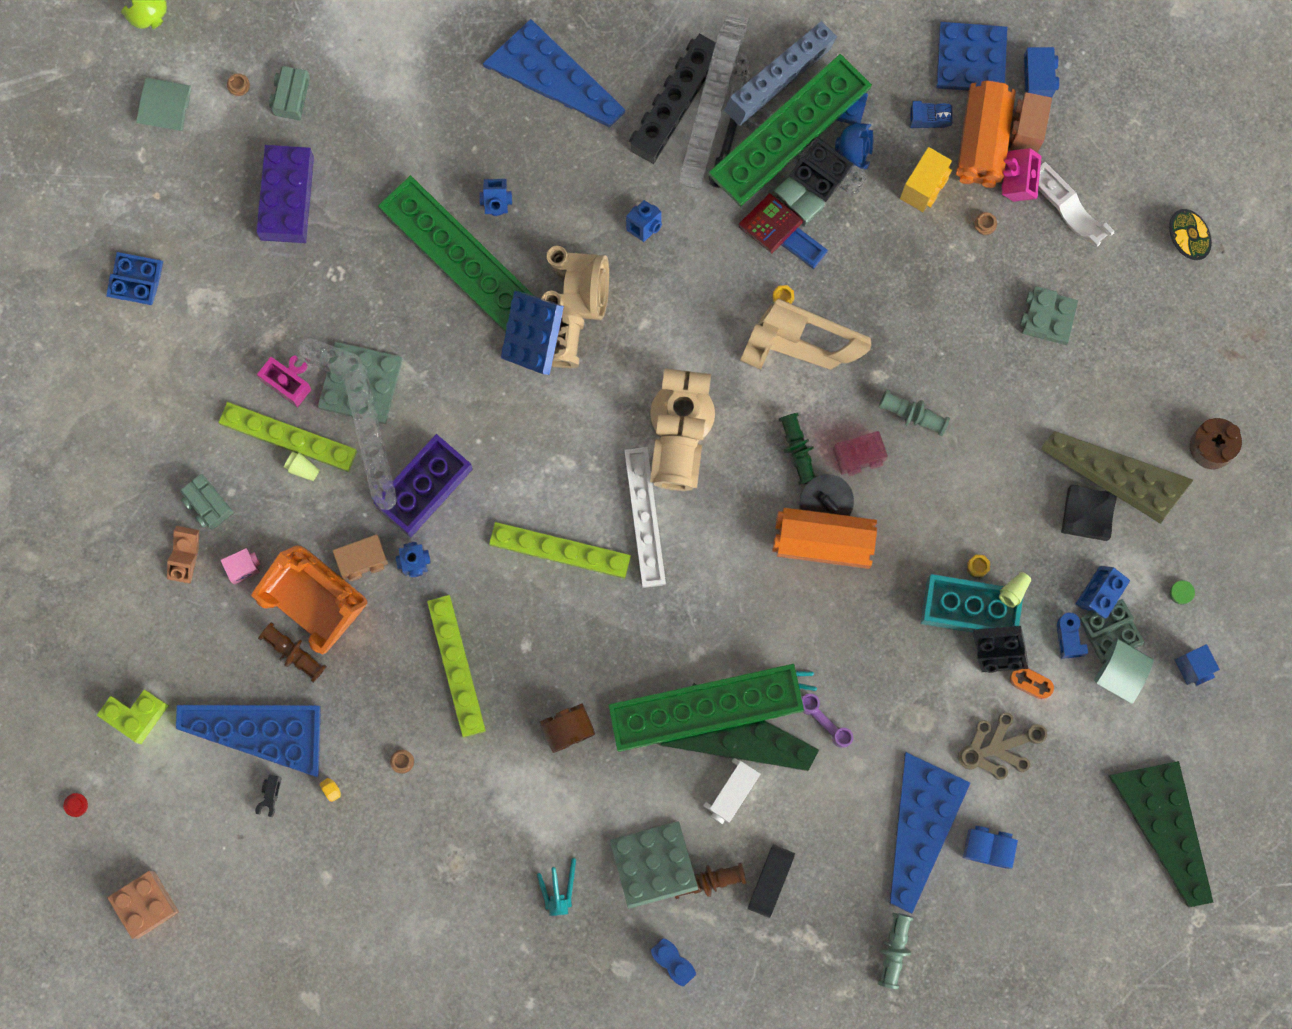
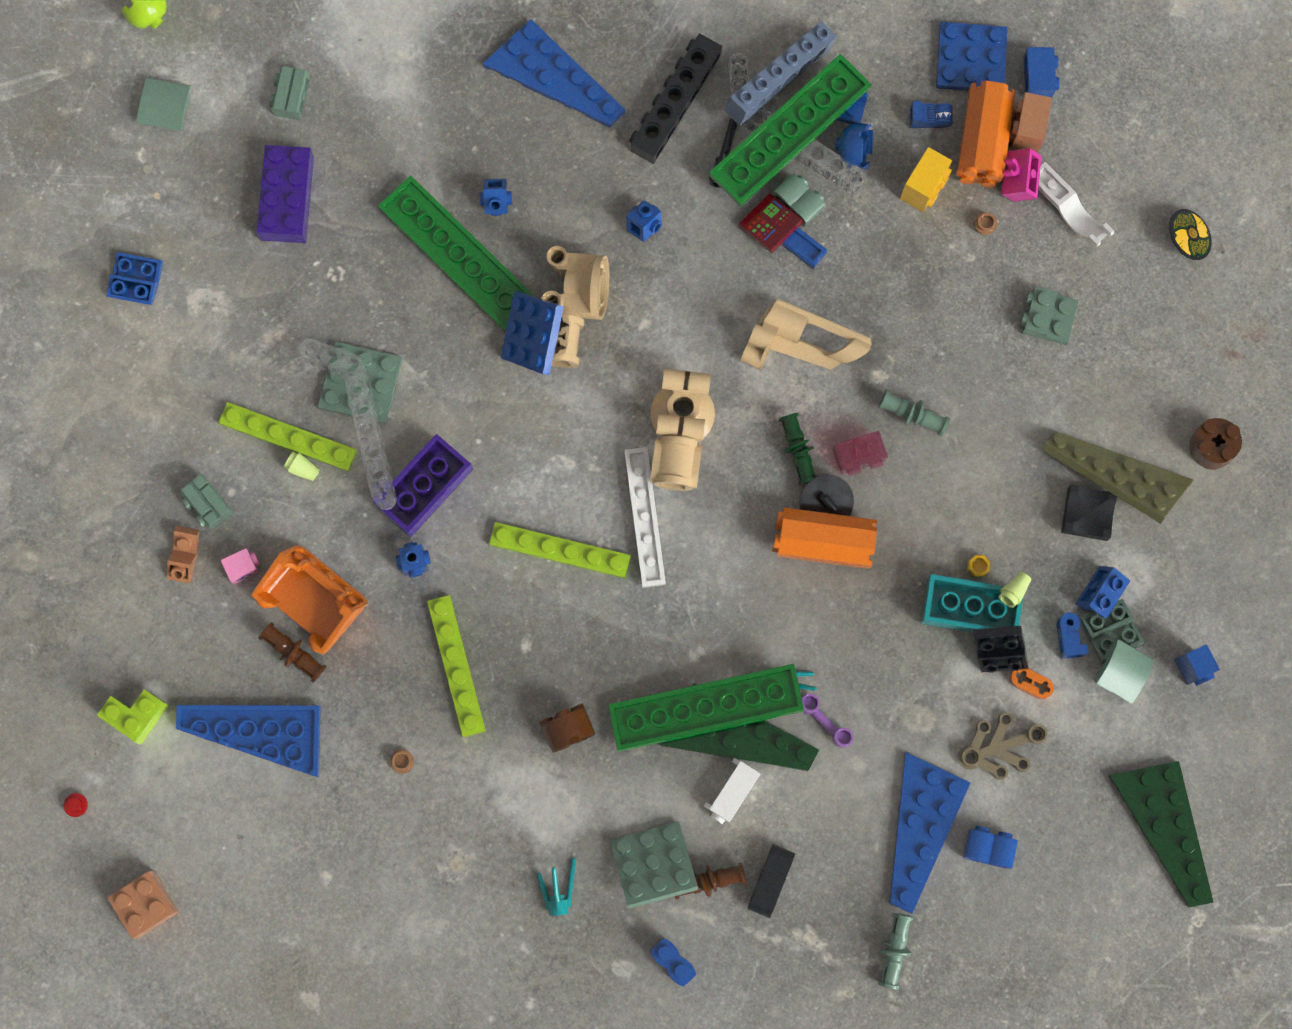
medium nougat plate [227,74,250,96] -> none
black plate [255,774,282,817] -> none
dark pink brick [257,355,312,408] -> none
yellow tile [319,778,341,802] -> none
medium nougat brick [333,534,389,581] -> none
clear beam [679,12,750,190] -> none
yellow tile [772,285,794,304] -> none
black slope [789,137,855,202] -> none
bright green tile [1170,580,1195,605] -> none

